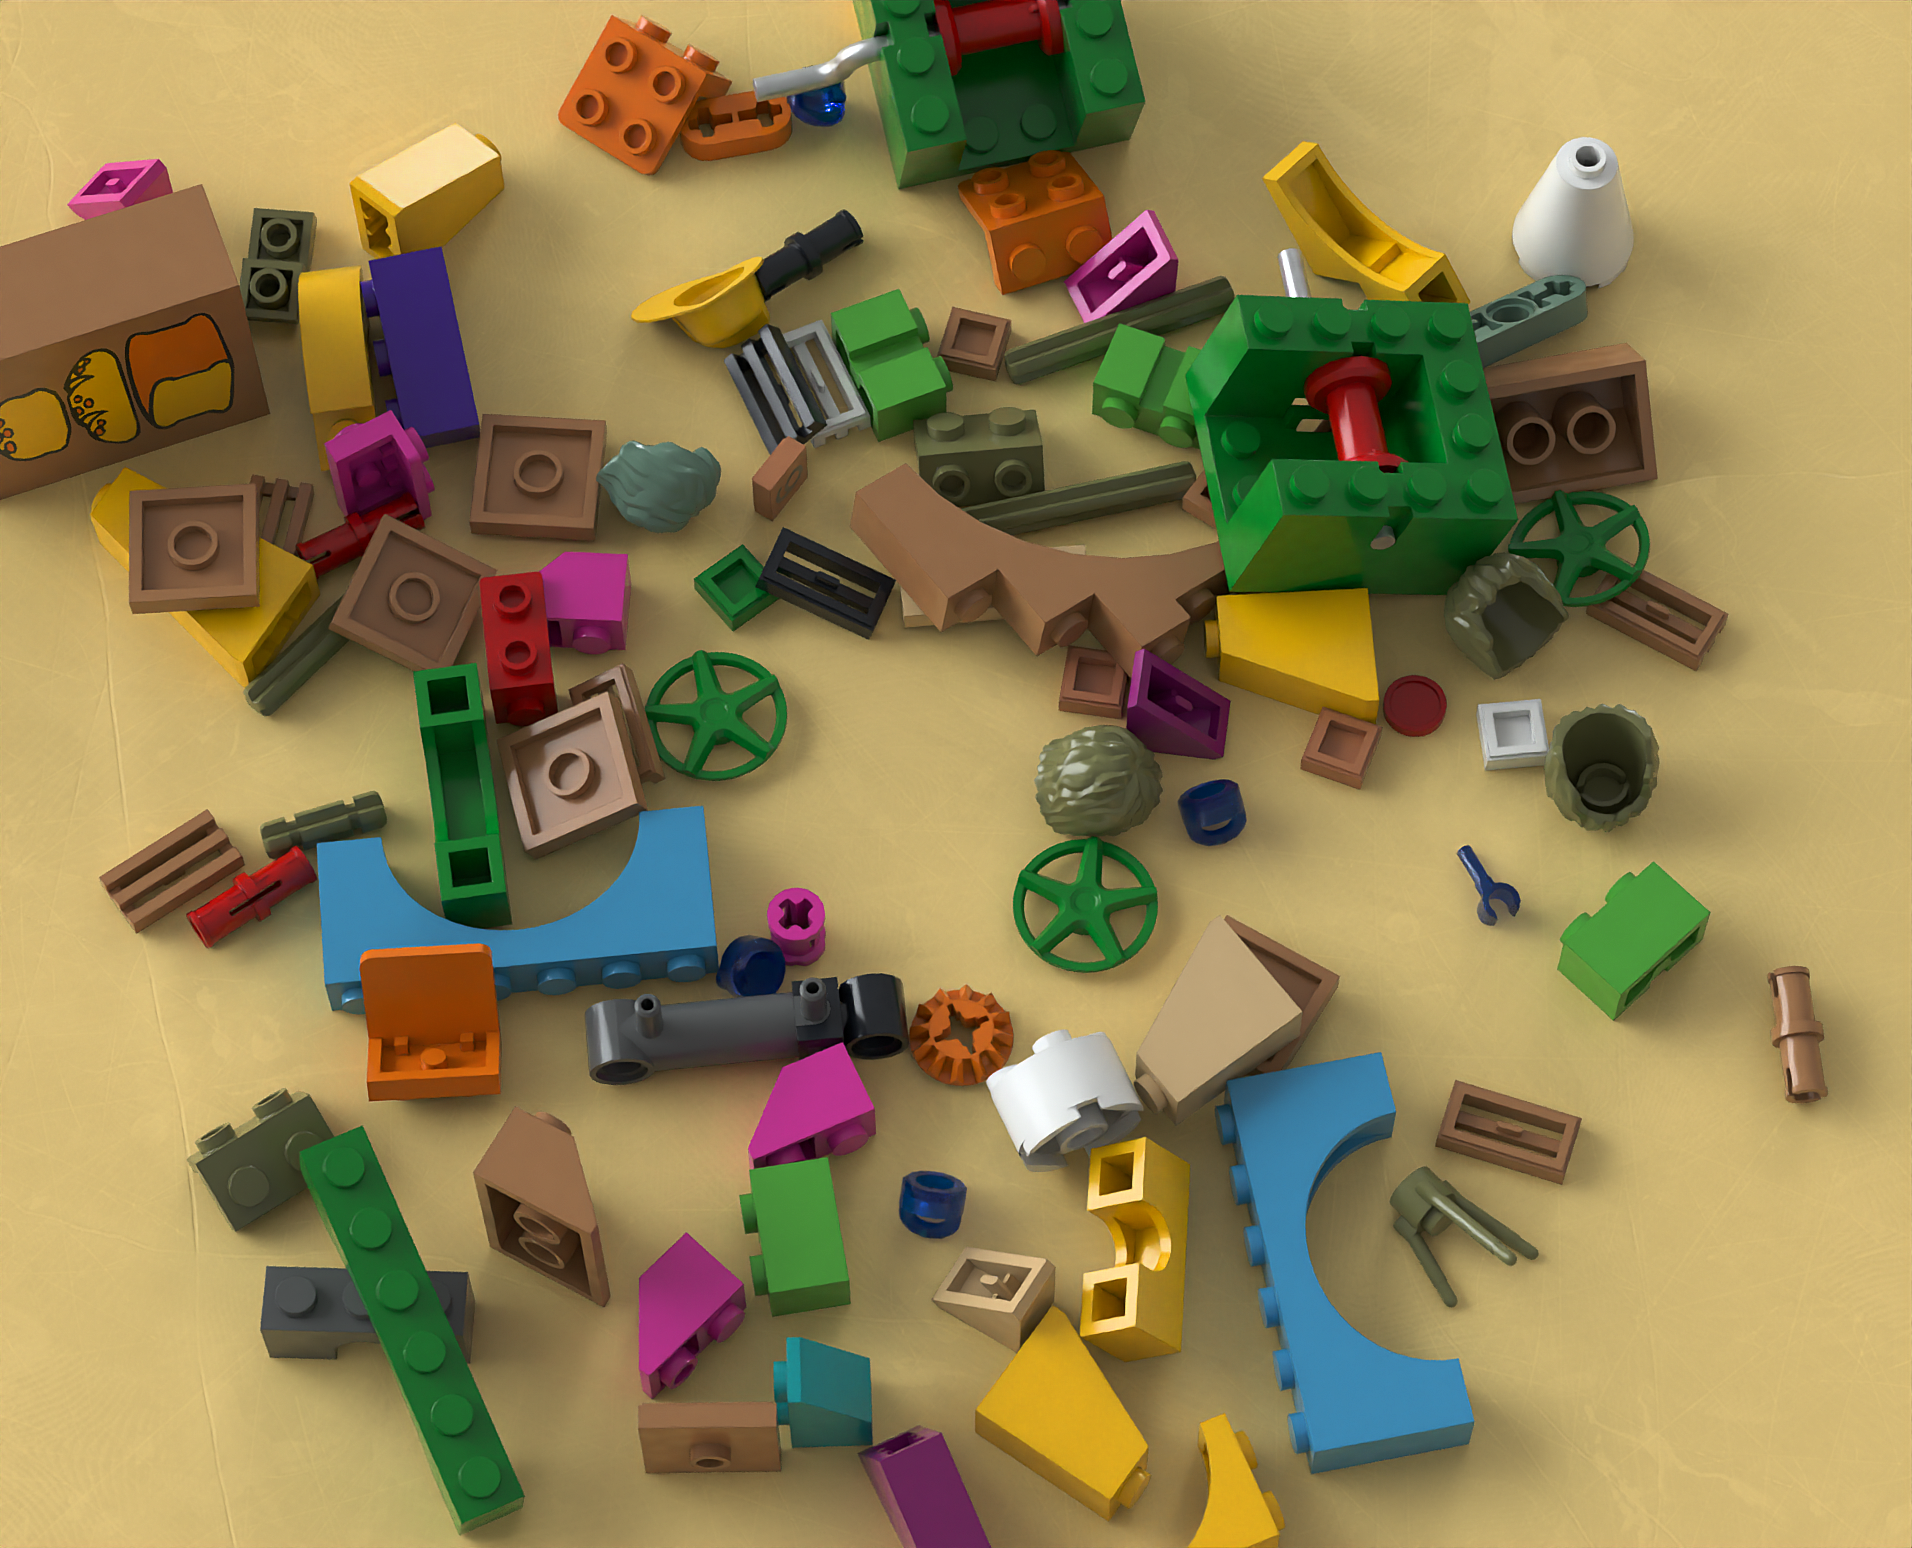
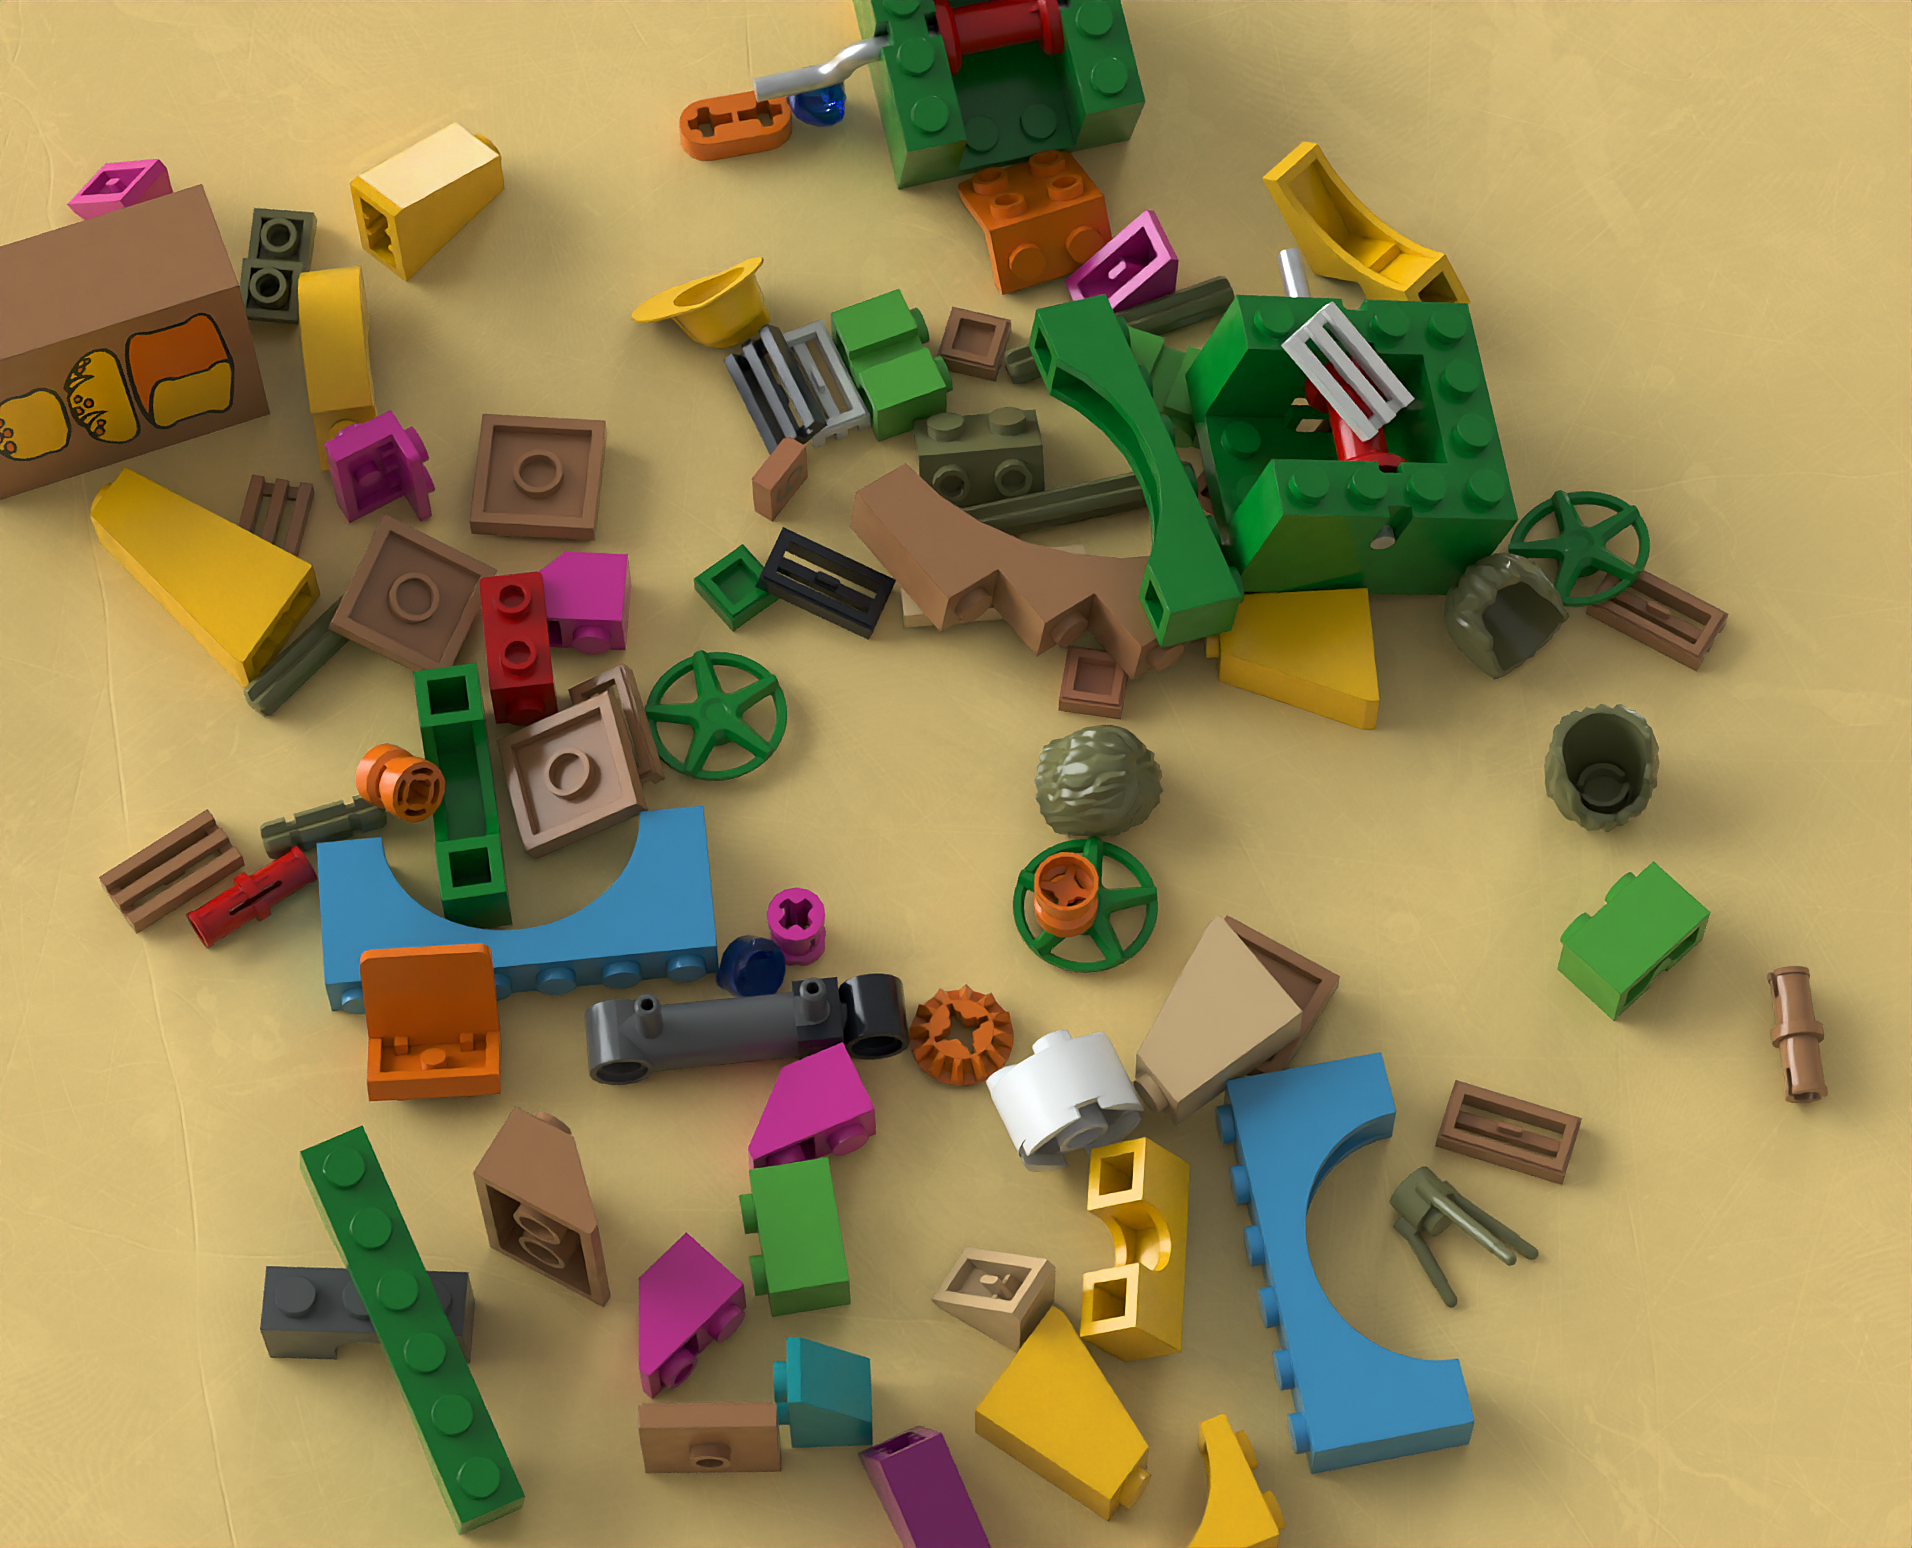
medium nougat plate [129,483,260,614] -> none
olive bracket [186,1088,334,1232] -> none
red pin [295,492,425,579] -> none
dark purple wedge [360,246,480,448] -> none
orange bracket [558,15,733,175] -> none
sand green hair [596,440,721,533] -> none
black pin [754,209,863,302] -> none
clear blue tile [899,1171,967,1239] -> none
magenta slope [1126,649,1231,760] -> none
clear blue tile [1178,779,1247,846] -> none
nougat tile [1300,707,1383,790] -> none
red piece [1383,675,1447,737] -> none
clear blue hand [1457,845,1521,926] -> none
sand green beam [1470,275,1588,368] -> none
white tile [1476,699,1549,771] -> none
medium nougat slope [1483,343,1658,504] -> none
white cone [1512,137,1634,289] -> none
none -> orange wheel [356,743,445,823]
none -> green arch [1028,294,1244,648]
none -> orange wheel [1034,852,1099,938]
none -> white tile [1281,302,1414,442]

